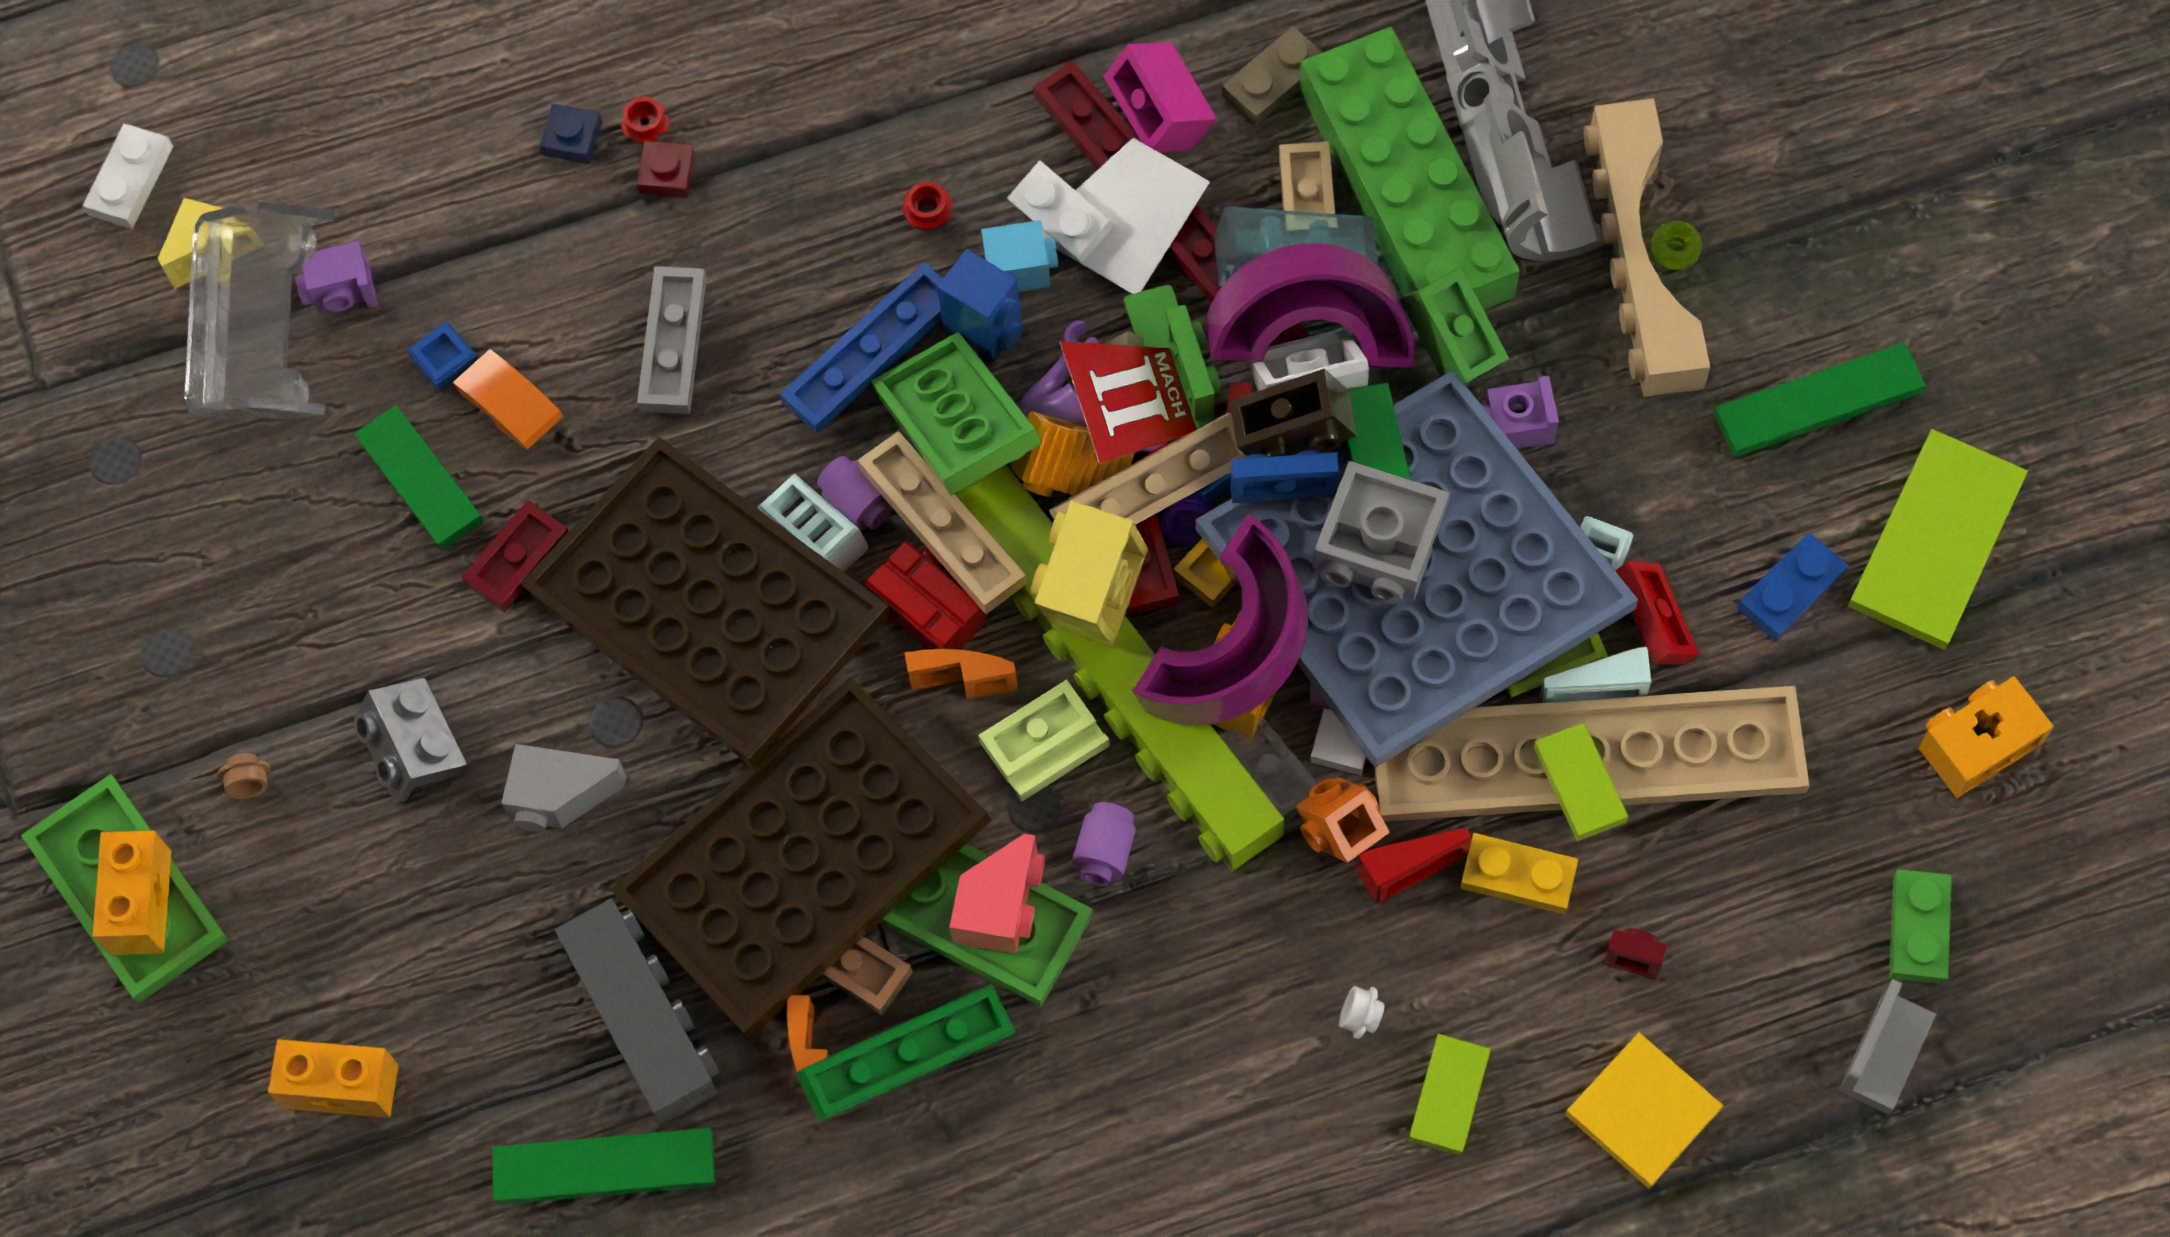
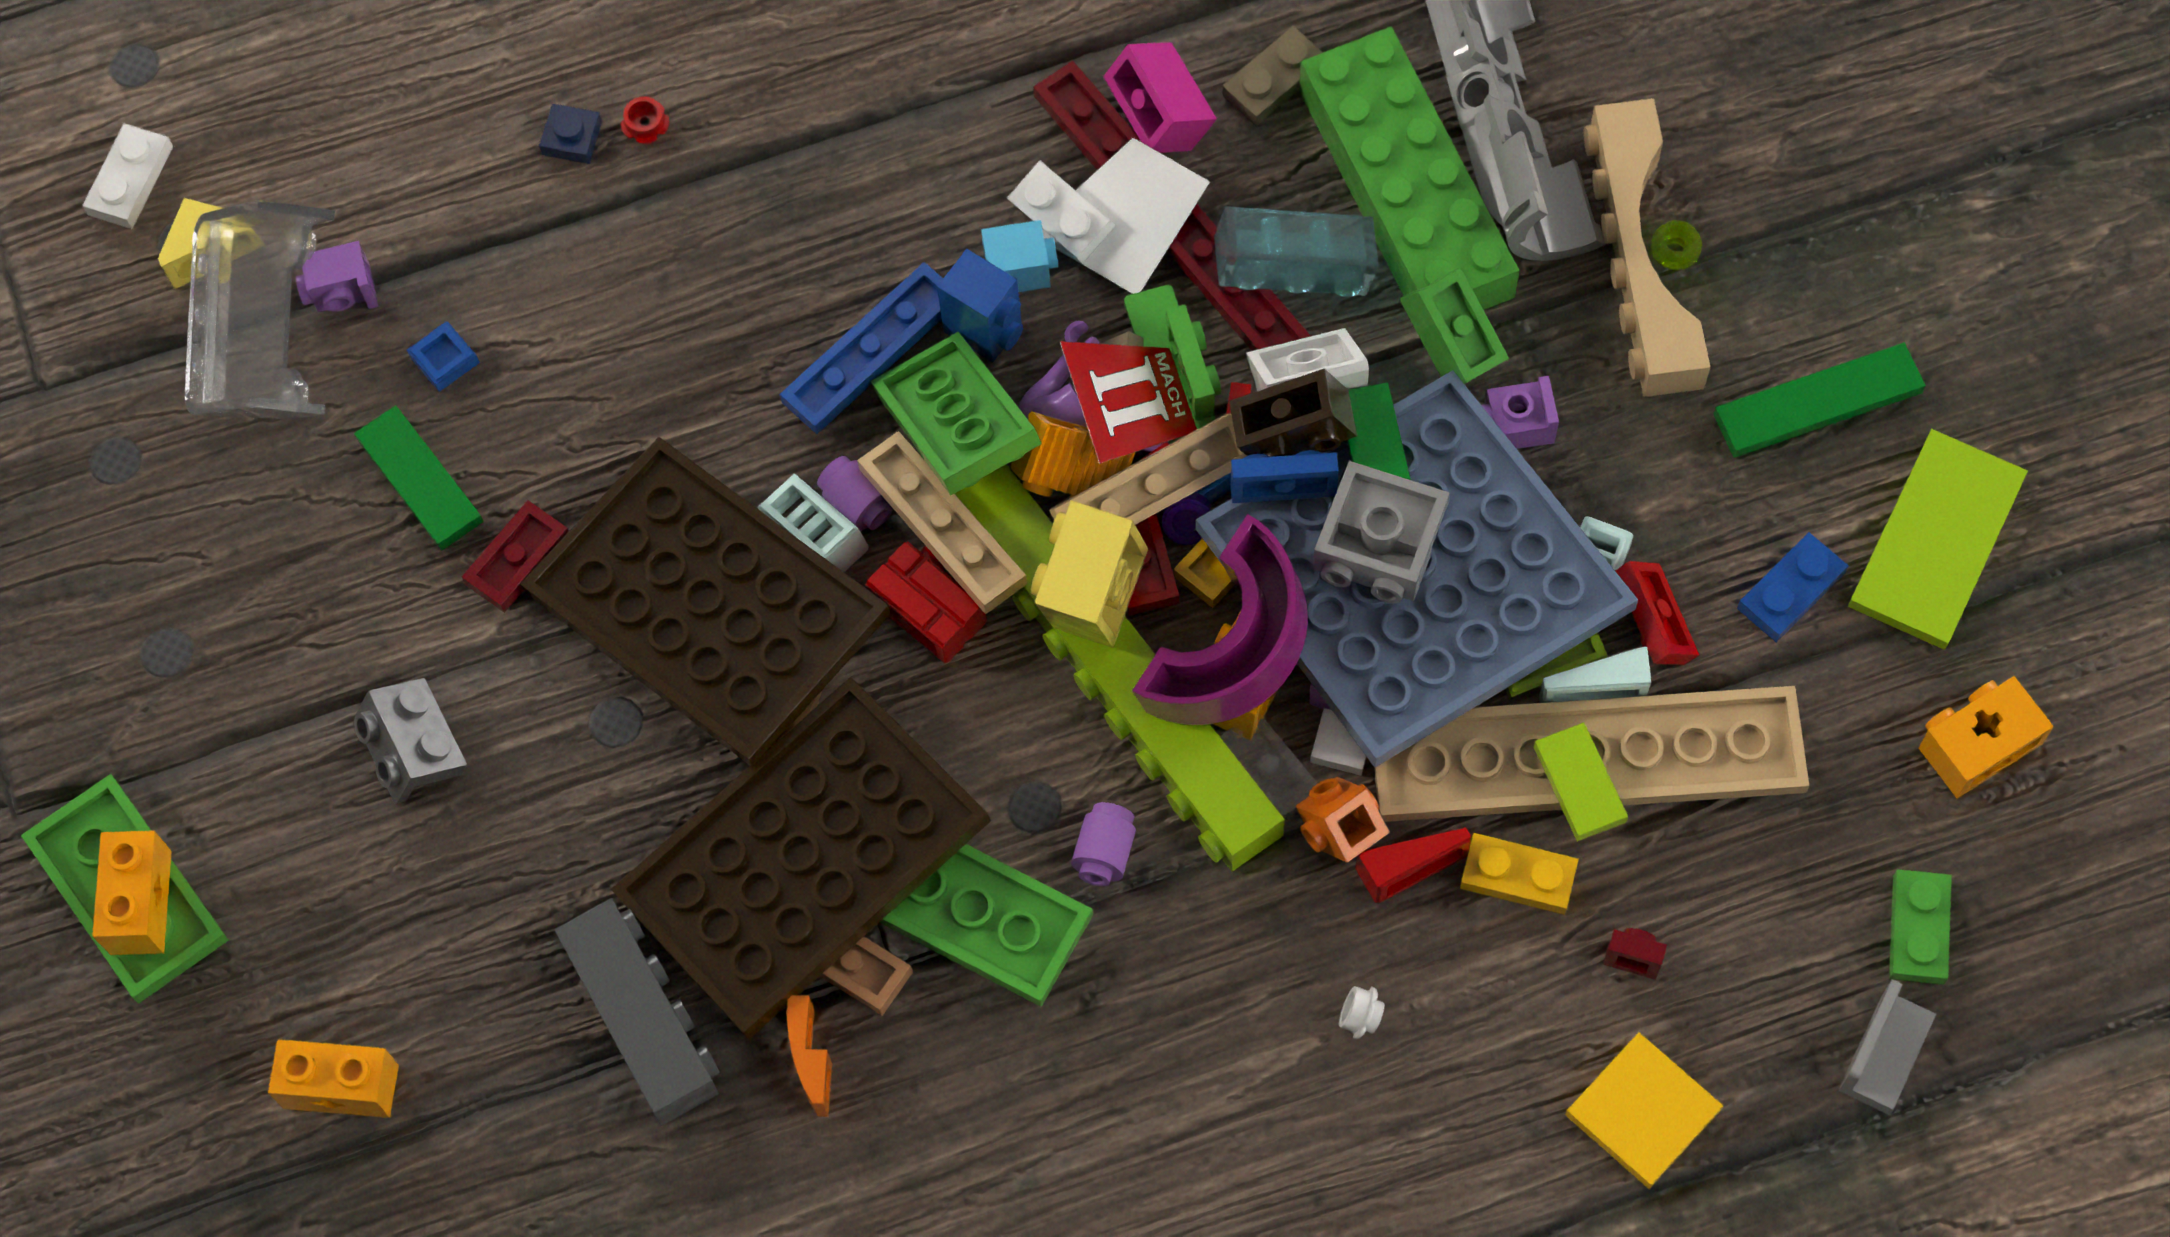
medium nougat plate [217,753,271,799] -> none
orange slope [453,349,564,450] -> none
green tile [492,1128,716,1205] -> none
light grey slope [501,744,627,832] -> none
dark red plate [637,141,696,198] -> none
light grey plate [637,266,707,414] -> none
green tile [796,984,1016,1124] -> none
red plate [903,182,953,231] -> none
orange slope [905,649,1018,700] -> none
coral slope [949,833,1045,954] -> none
yellowish green plate [978,680,1110,802] -> none
magenta brick [1204,243,1415,368] -> none
tan plate [1279,142,1336,243] -> none
lime tile [1408,1034,1491,1157] -> none

